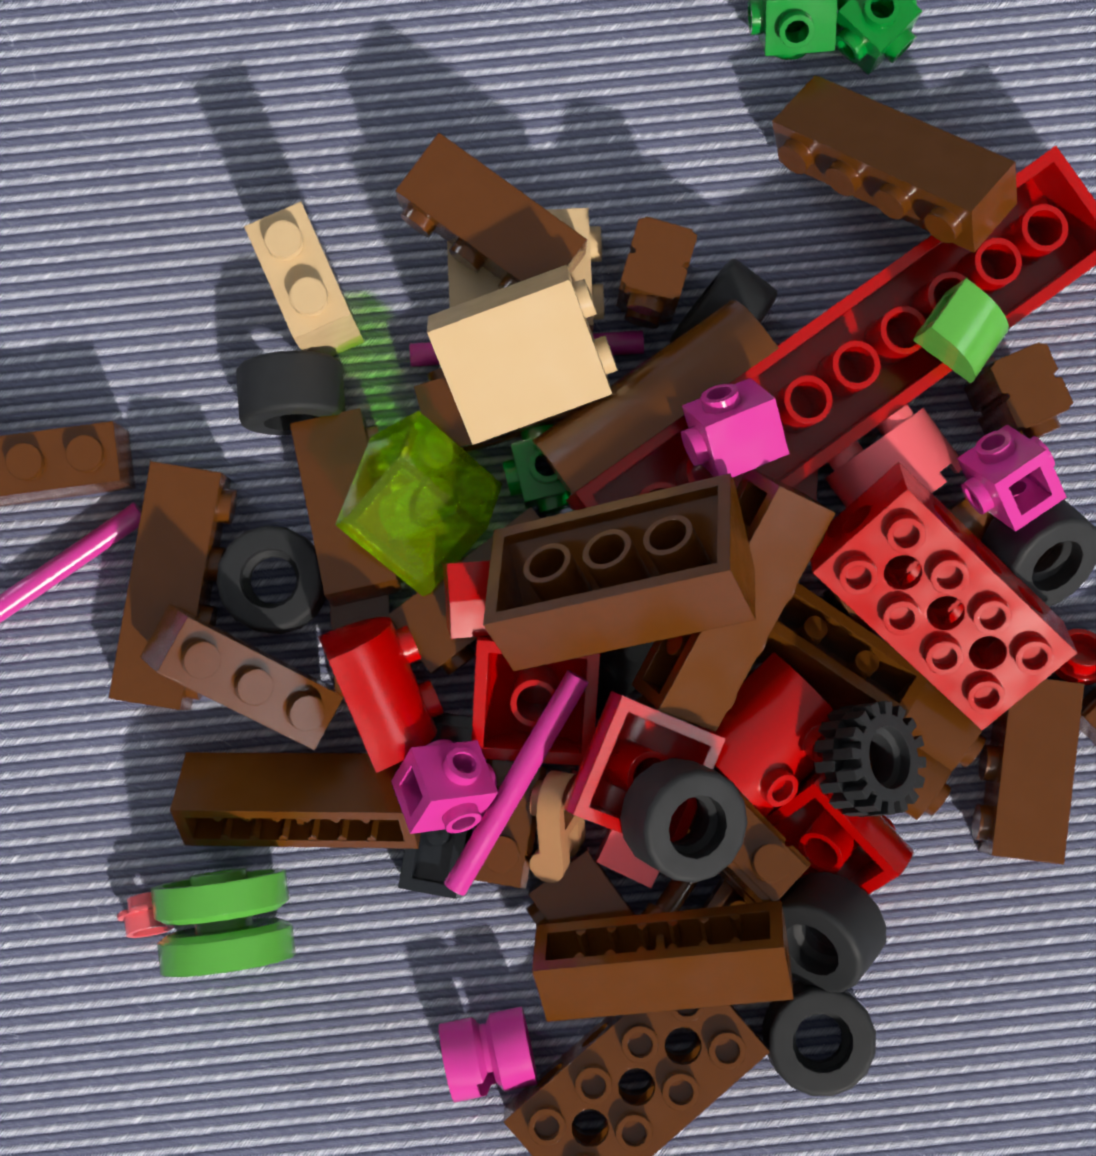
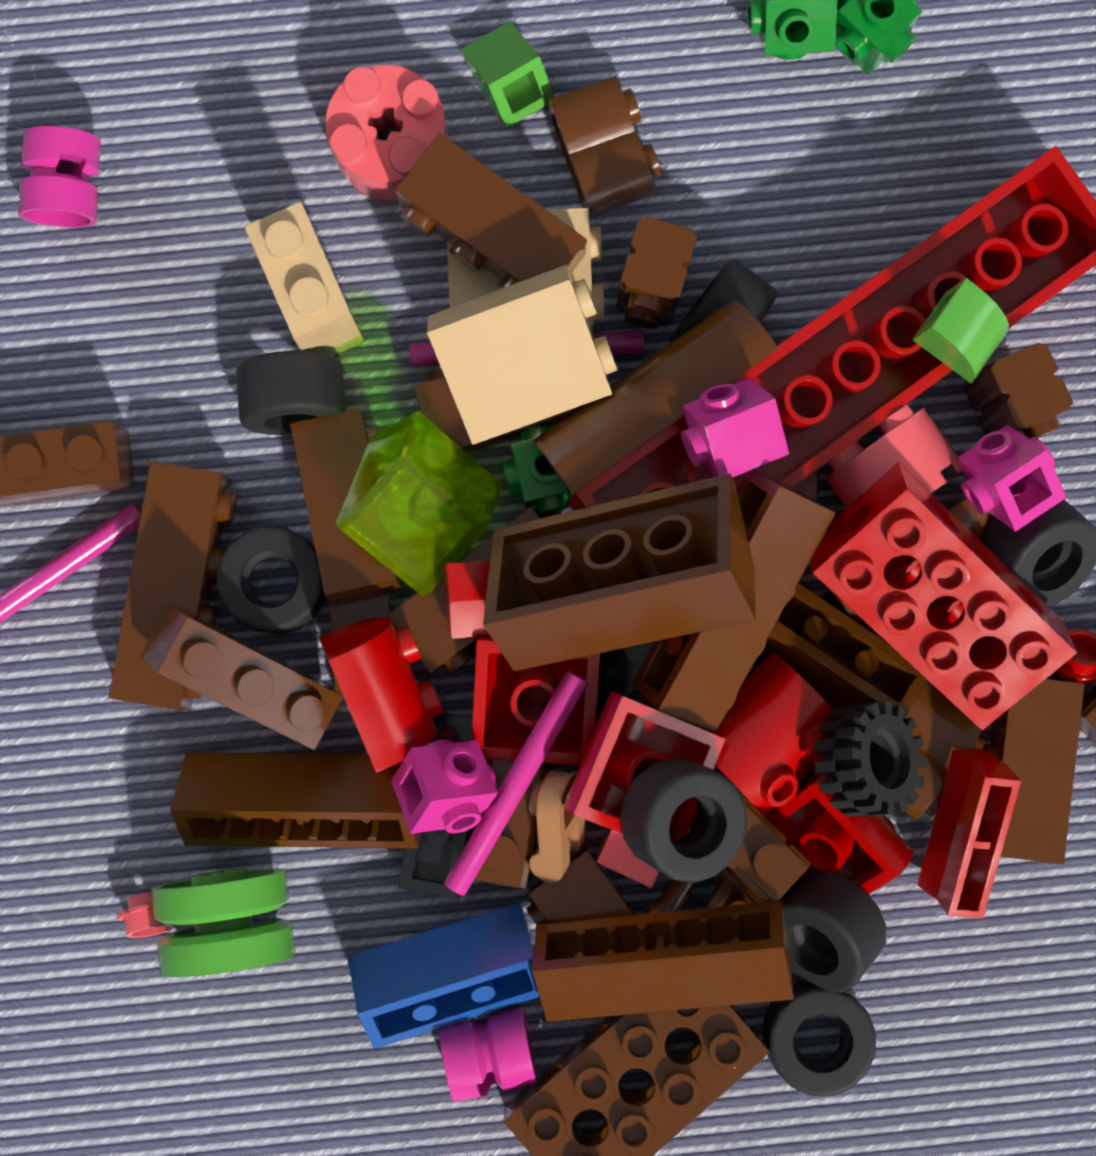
reddish brown brick [772,75,1017,253] -> none
none -> dark pink wheel [18,126,101,228]
none -> coral brick [326,65,448,201]
none -> blue brick [347,902,540,1049]
none -> bright green brick [460,21,555,128]
none -> reddish brown brick [548,76,661,218]
none -> red piece [917,748,1021,919]

